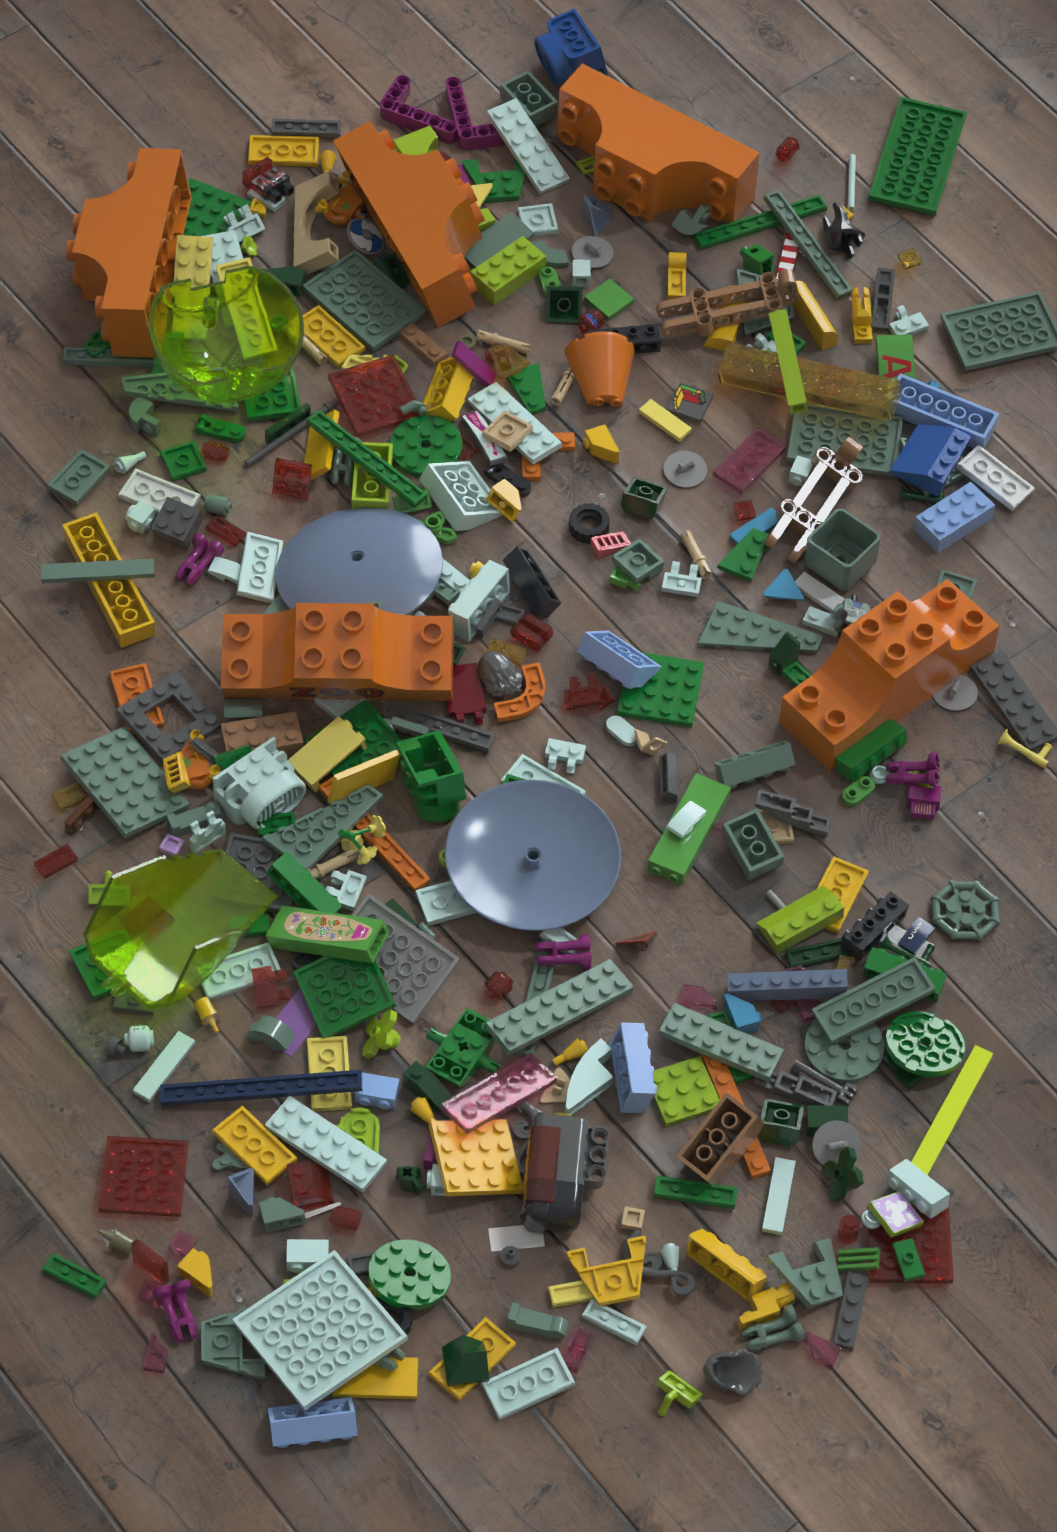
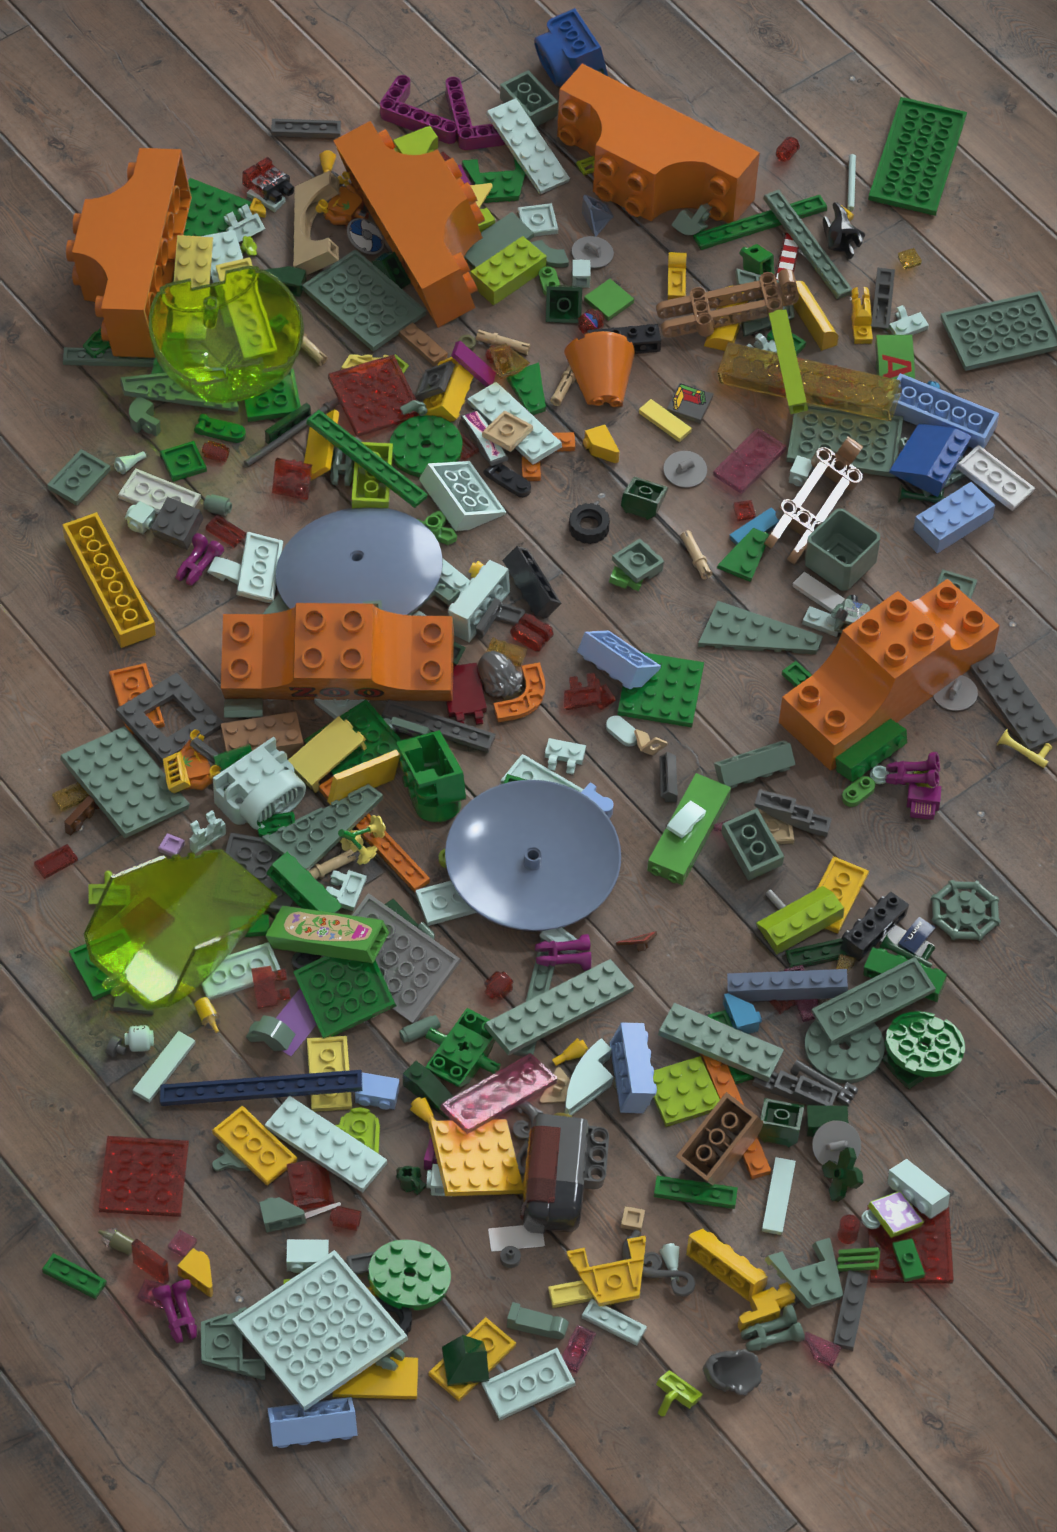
sand green tile [41,559,155,583] -> none
clear pink tile [143,1333,168,1374] -> none
sand green leg [167,802,224,837] -> none
sand blue slope [228,1168,254,1214] -> none
yellow tile [248,135,319,167] -> none
yellow tile [293,305,365,369] -> none
lime plant [362,1009,401,1059] -> none
bright green plate [392,489,432,513] -> none
yellow slope [486,479,521,523] -> none
coral slope [590,531,631,559] -> none
light aqua plate [662,561,702,597] -> none
clear pink tile [680,984,717,1009] -> none
dark azure piece [763,569,804,601] -> none
dark green slope [768,631,801,677] -> none
neon yellow tile [911,1045,993,1175] -> none
none -> sand green piece [399,1015,441,1043]
none -> dark grey tile [415,361,455,401]
none -> light blue leg [581,782,614,818]

